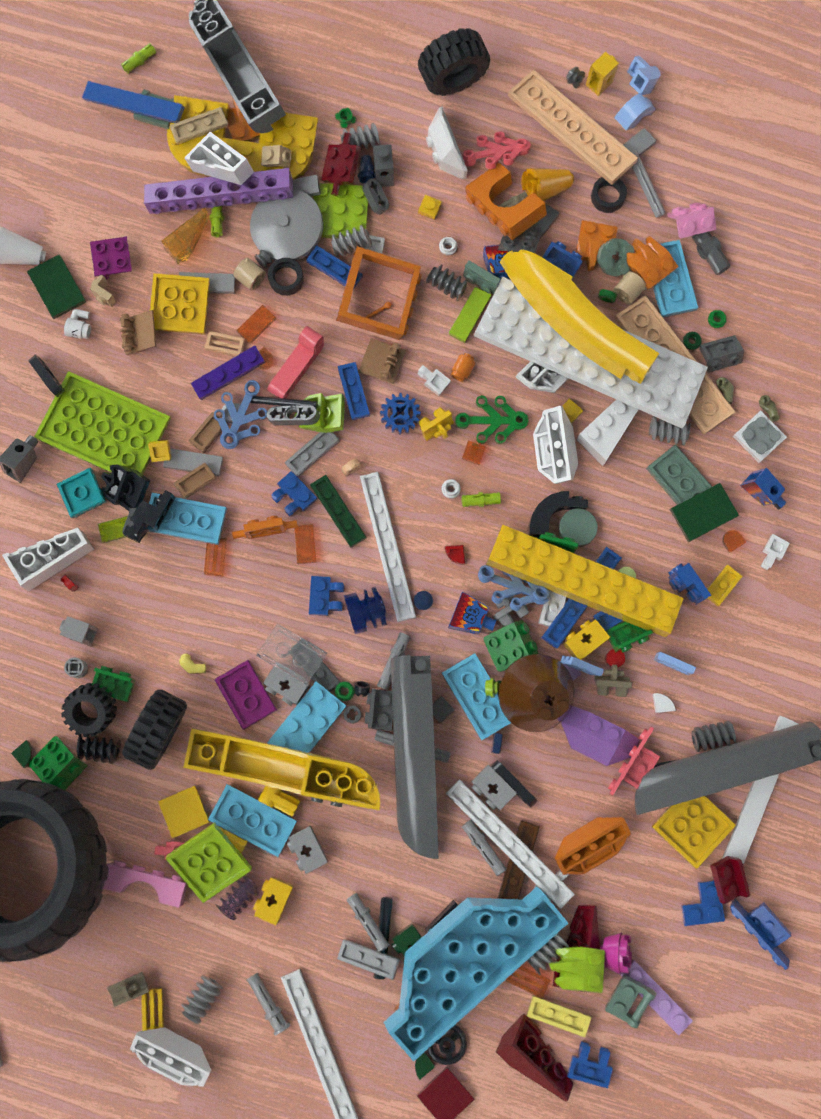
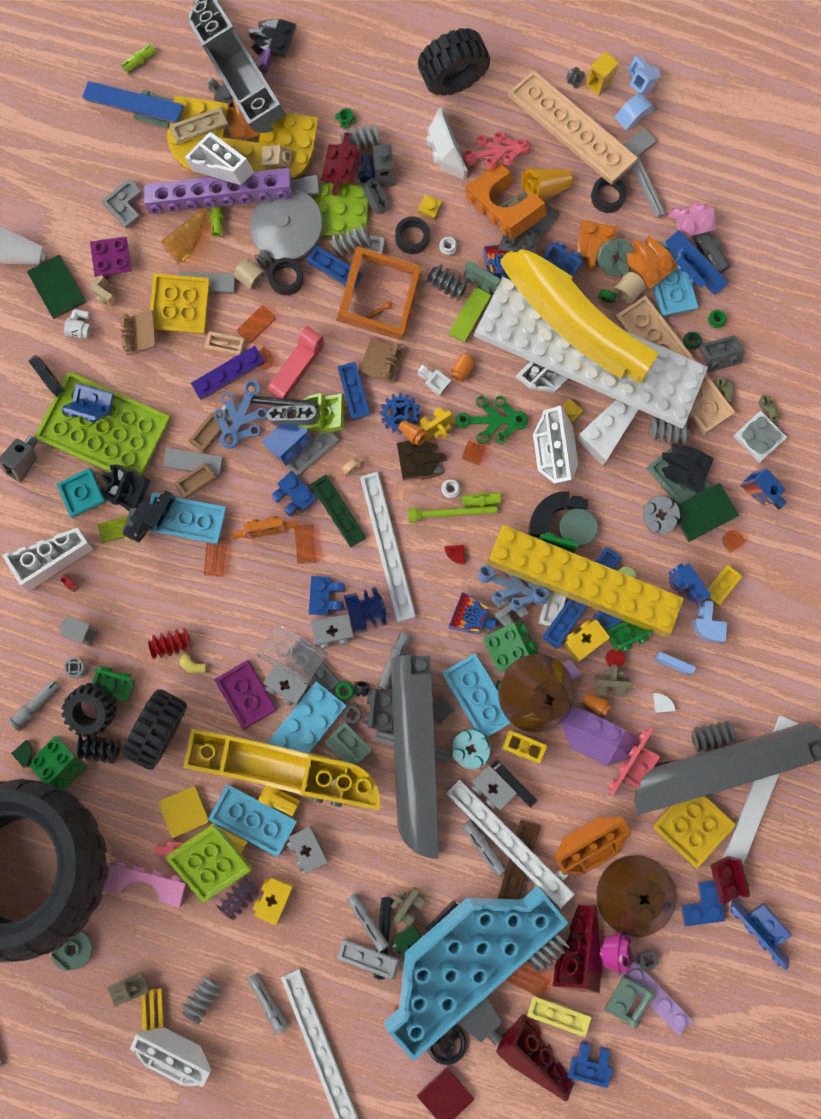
yellow plate [148,440,172,462] -> none
dark blue plate [414,591,433,610] -> none
dark green tile [415,1052,435,1080] -> none
lime plate [485,678,499,698] -> none
dark blue tile [491,733,503,754] -> none
lime plate [549,947,605,993] -> none
light blue tile [560,656,604,676] -> none
white plate [760,534,790,570] -> none
none -> light grey pin [7,679,61,732]
none -> sand green plate [51,930,94,970]
none -> blue bracket [62,383,115,422]
none -> light grey plate [101,178,142,229]
none -> red piece [148,627,192,659]
none -> dark grey plate [207,77,233,107]
none -> black plate [249,19,296,59]
none -> medium lavender slope [256,48,272,74]
none -> bracket [262,425,313,466]
none -> light grey brick [311,614,354,649]
none -> sand green plate [325,722,372,765]
none -> dark tan hips [390,887,426,926]
none -> black tyre [395,217,430,254]
none -> dark brown plate [397,441,447,481]
none -> orange cone [398,420,427,446]
none -> lime piece [408,506,499,523]
none -> teal plate [452,729,492,769]
none -> dark grey torso [457,997,503,1045]
none -> yellow brick [501,730,547,764]
none -> orange cone [582,692,612,719]
none -> reddish brown cone [596,856,676,937]
none -> dark grey bush [638,950,658,970]
none -> plate [643,495,682,534]
none -> black plate [661,443,714,493]
none -> blue bracket [665,230,728,295]
none -> light blue brick [692,600,727,644]

